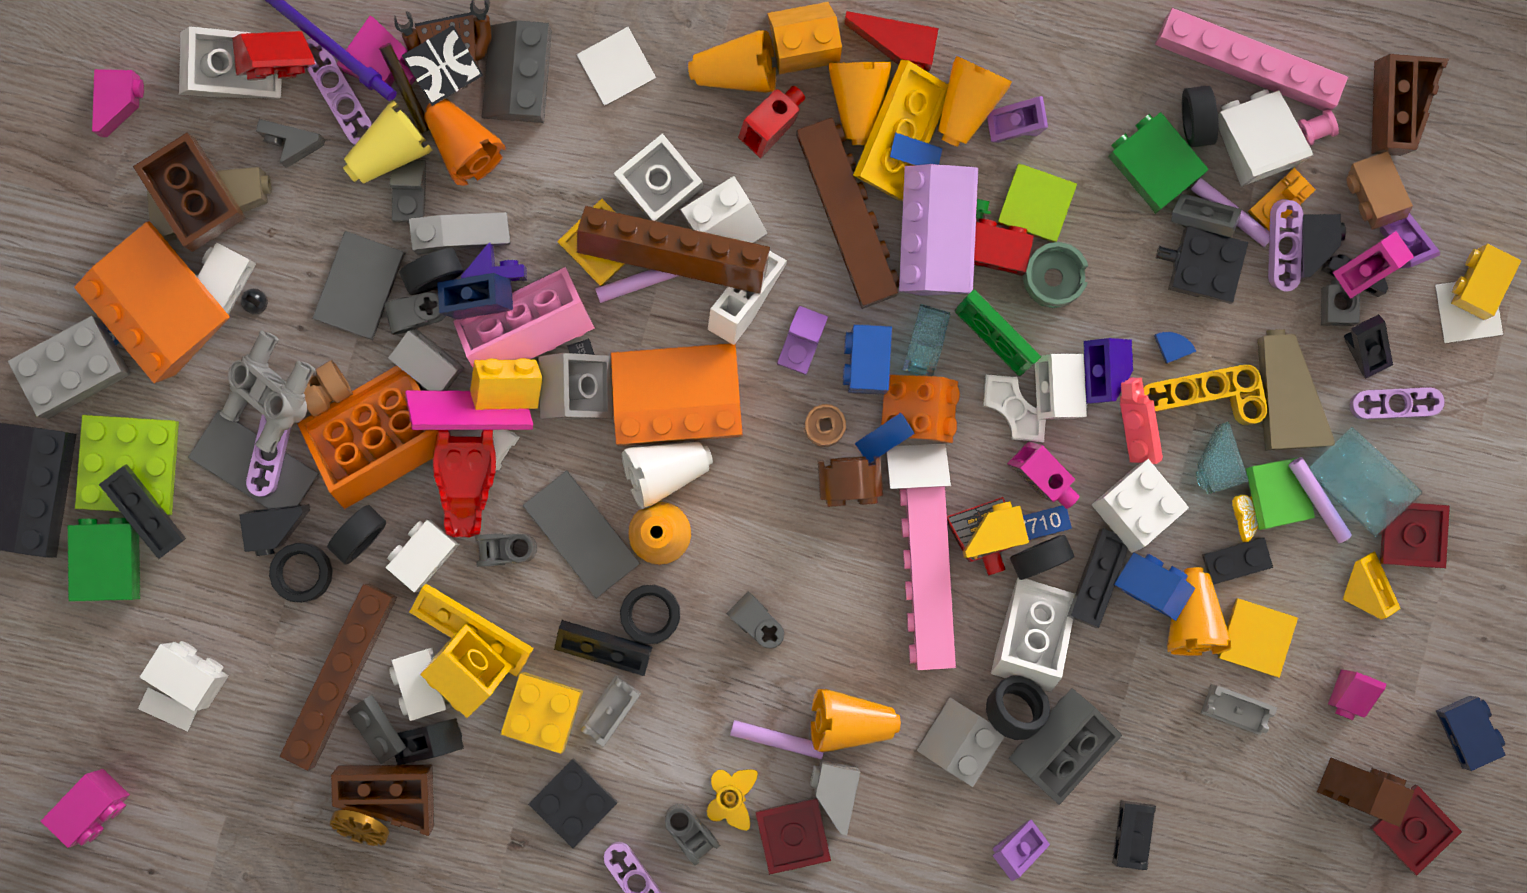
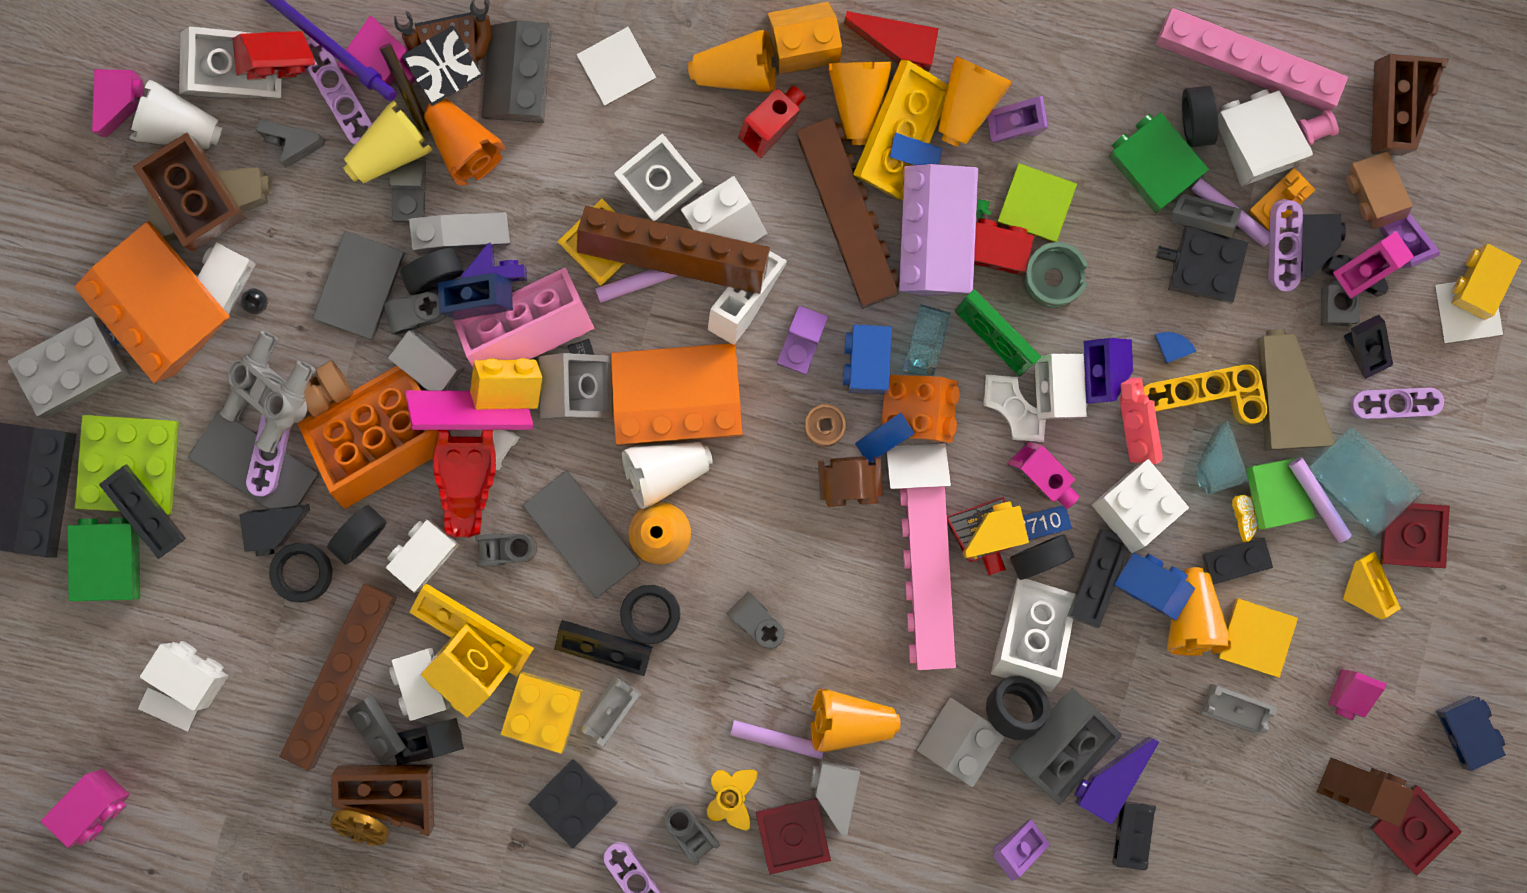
none -> white cone [130,80,222,149]
none -> dark purple slope [1074,737,1159,825]

